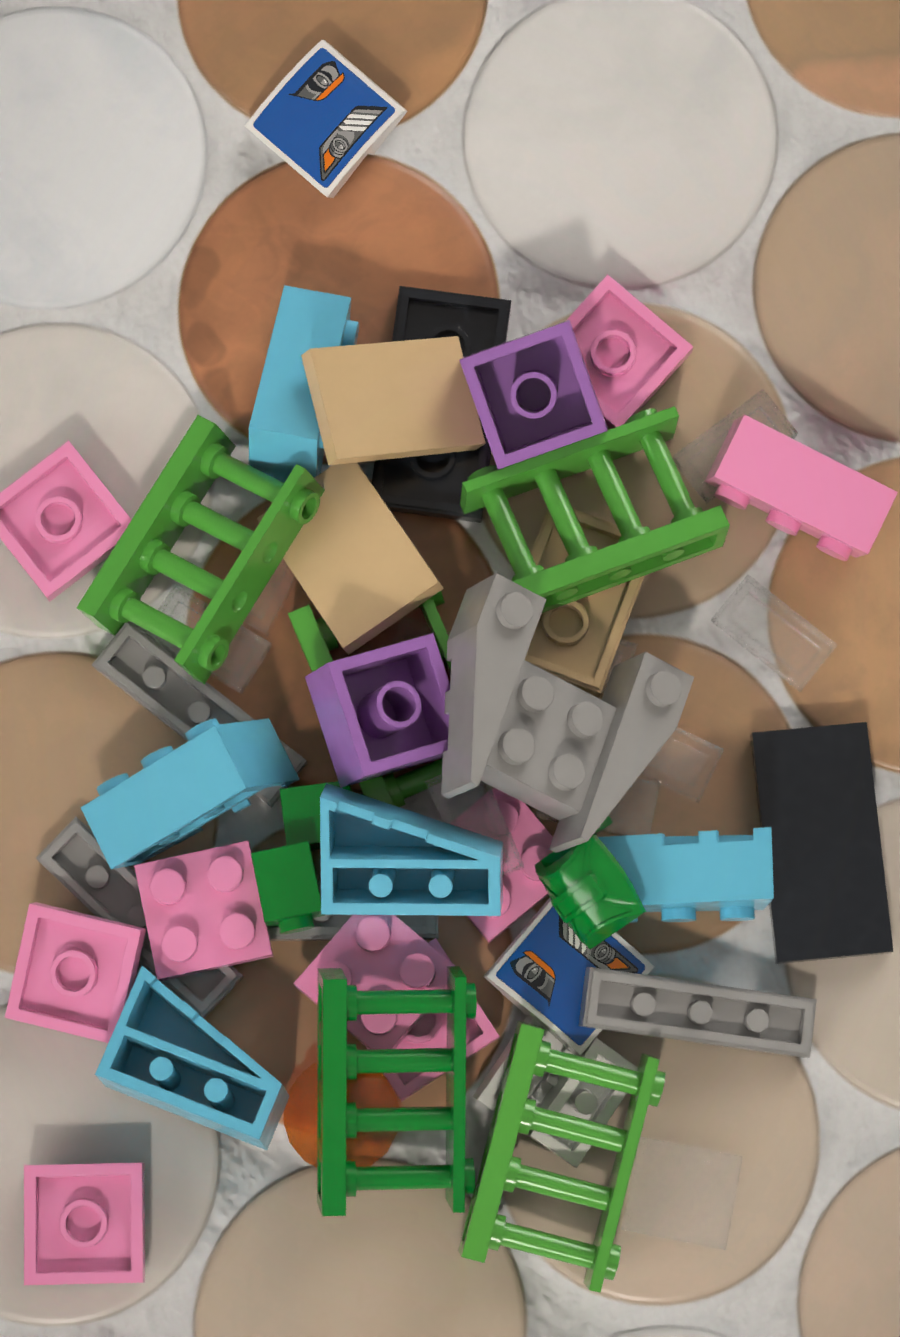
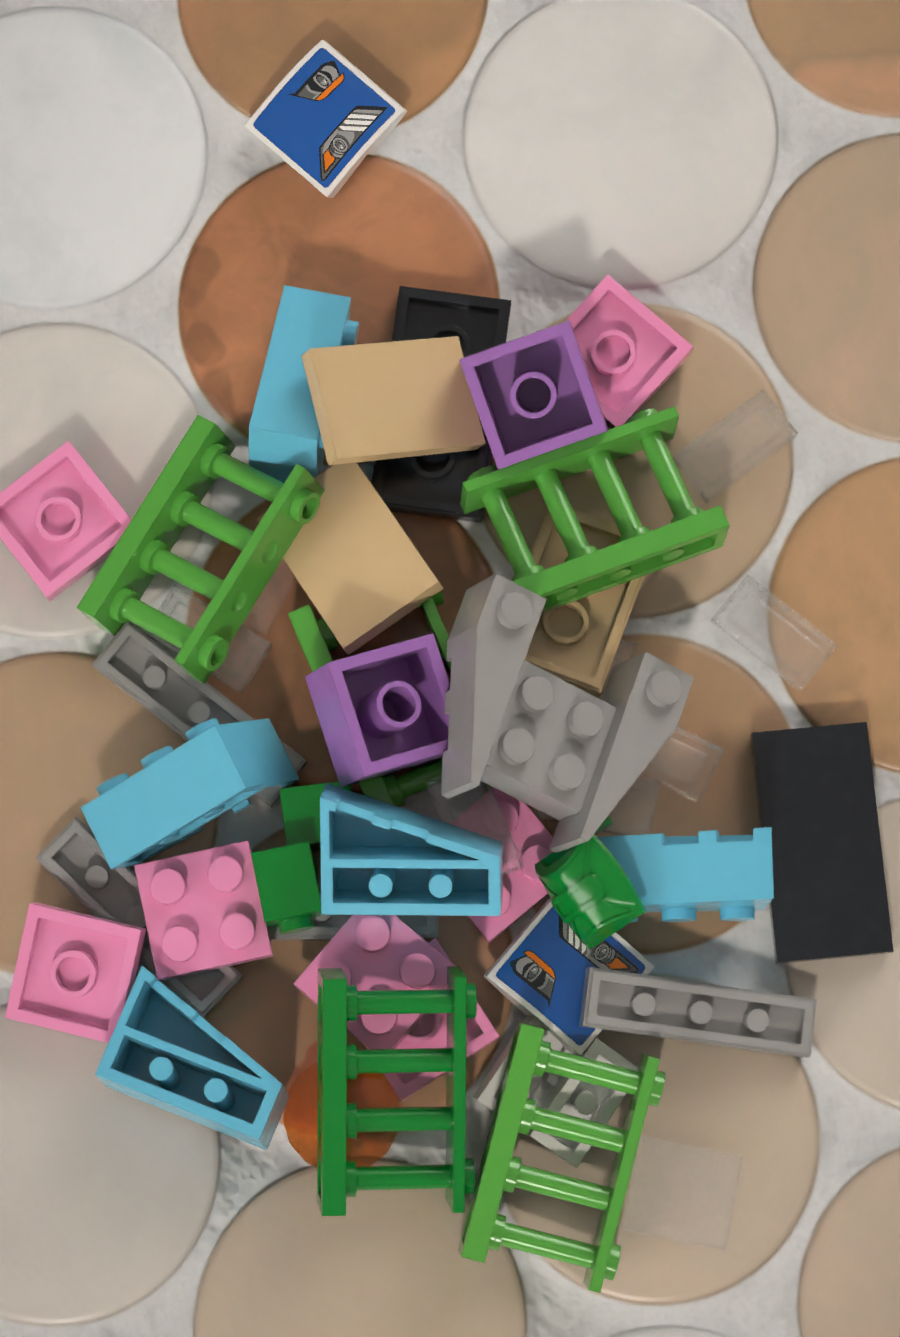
bright pink plate [24,1163,145,1285] -> none
bright pink brick [704,414,898,561] -> none

